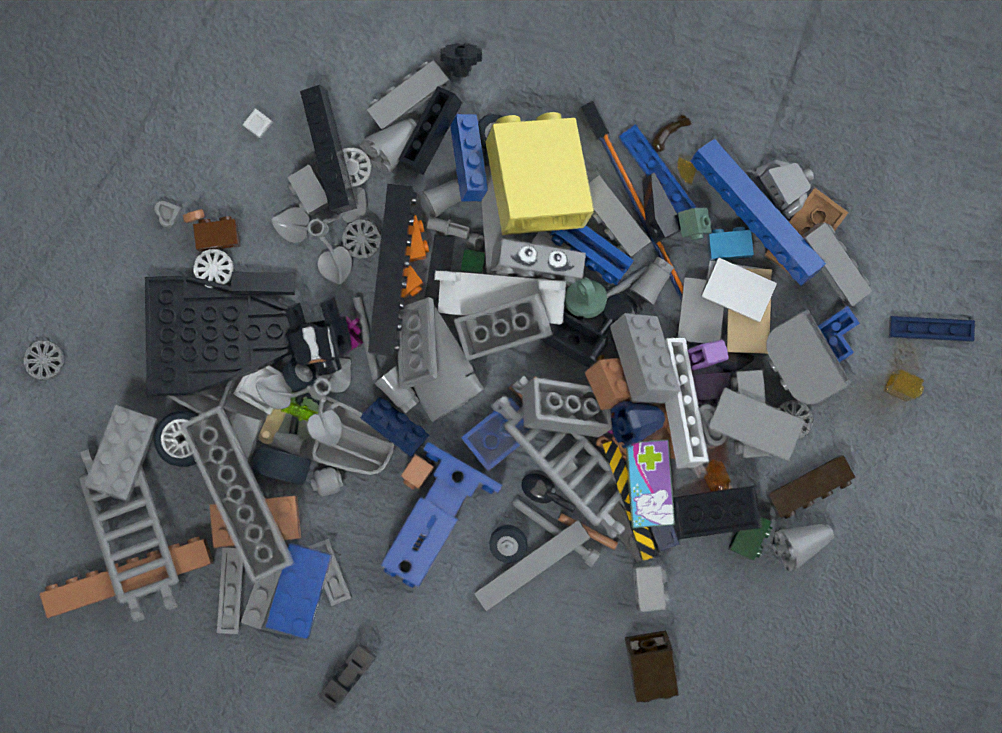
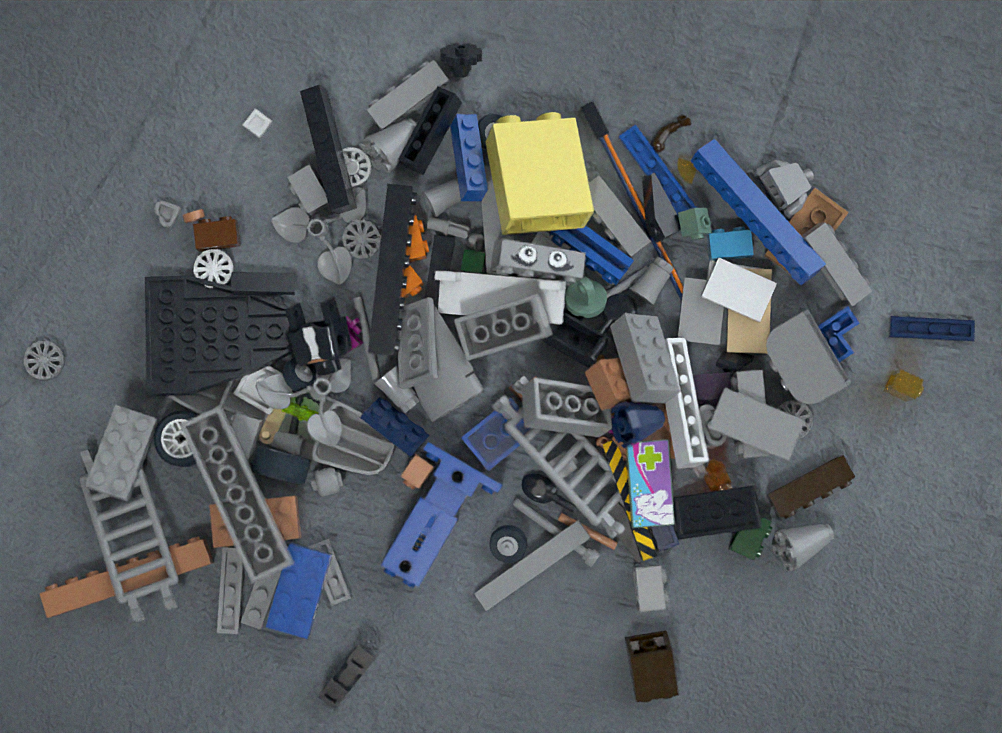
medium lavender brick [688,339,729,371] -> none

